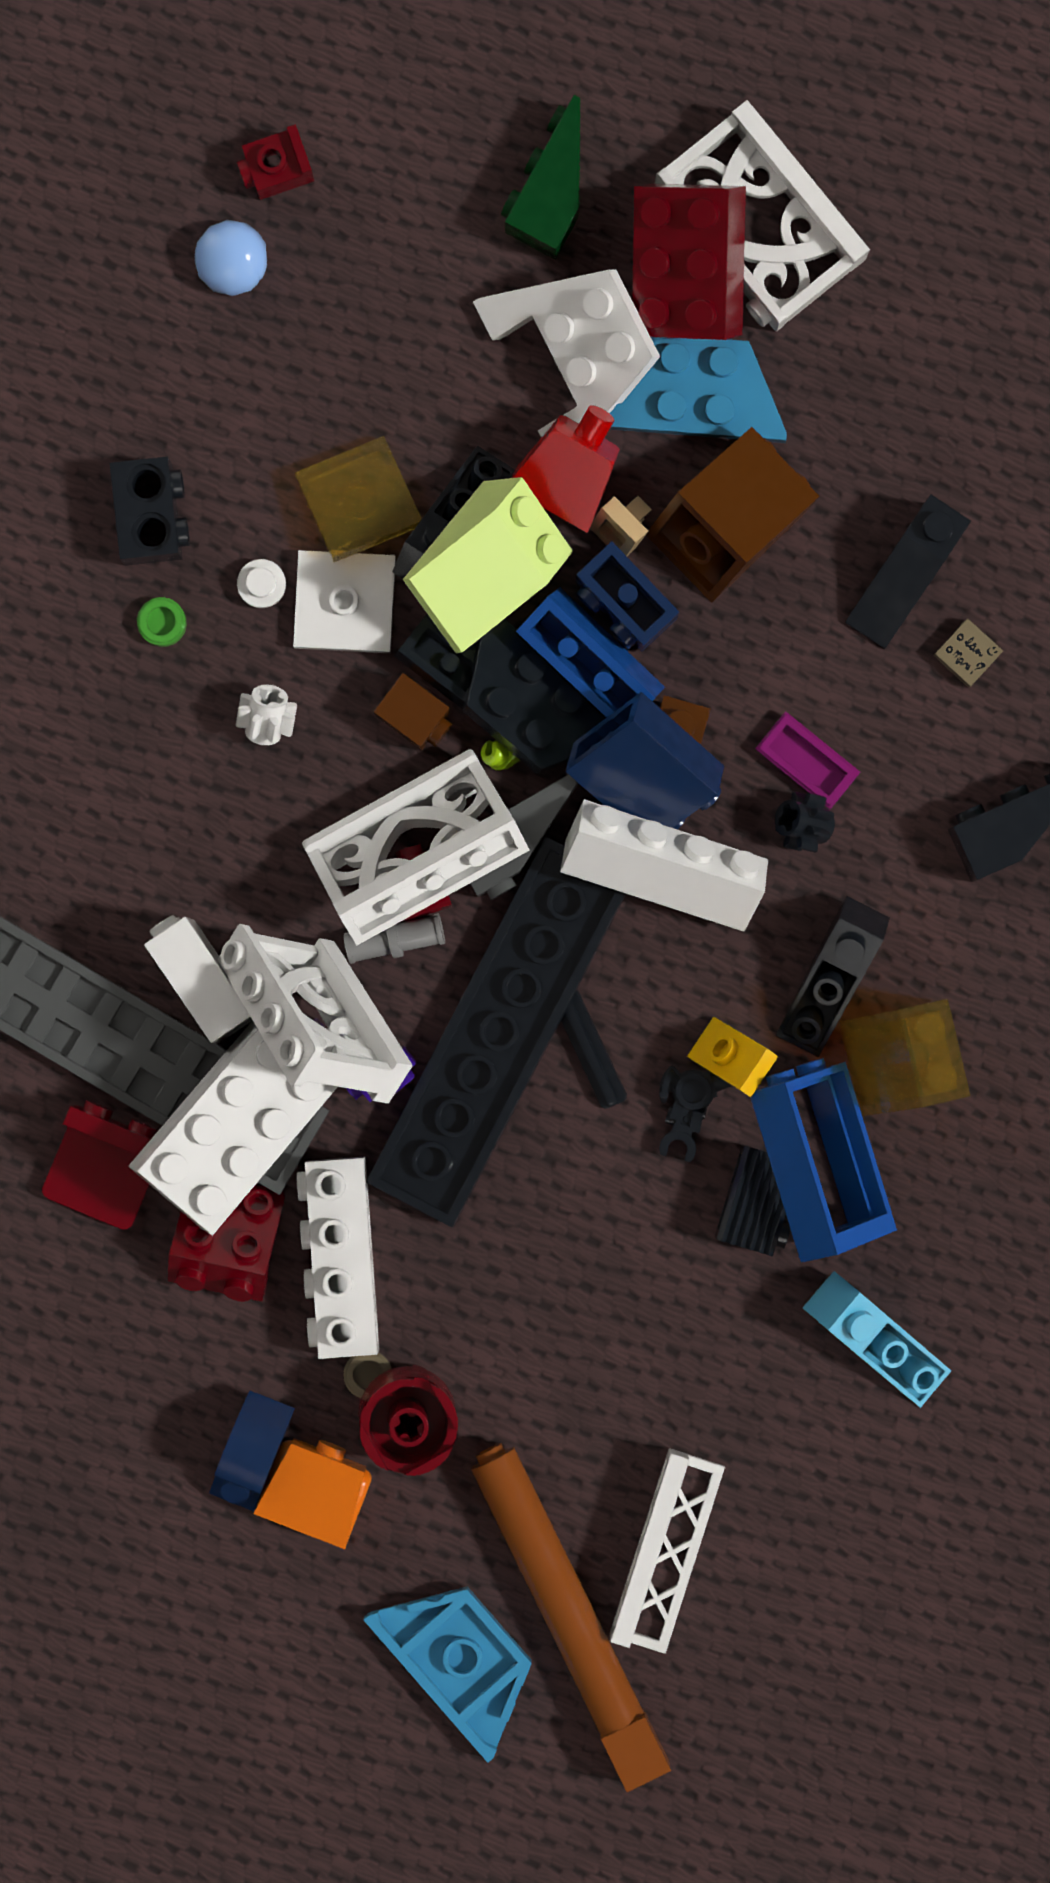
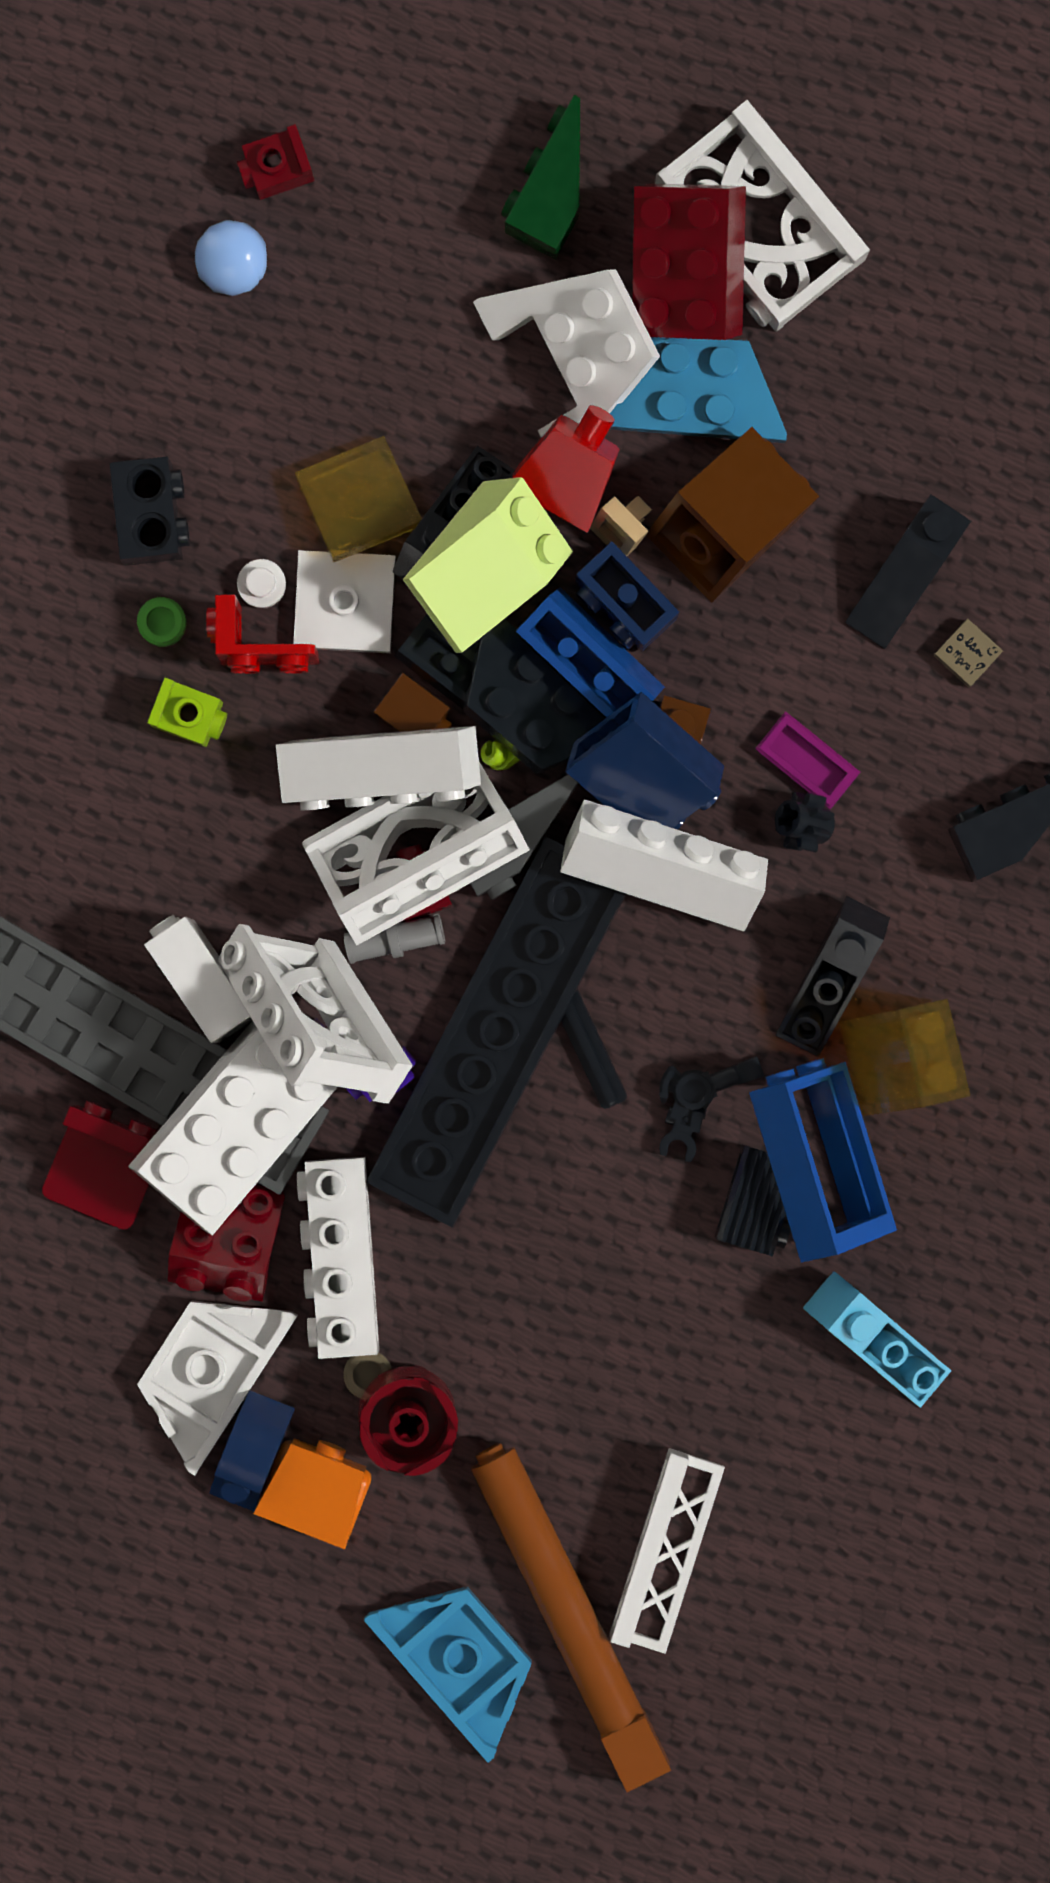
white gear [236,685,297,745] -> none
yellow plate [687,1017,778,1097] -> none
none -> white wing [137,1300,298,1476]
none -> lime brick [147,678,227,747]
none -> red bracket [206,595,319,674]
none -> white brick [276,726,481,810]

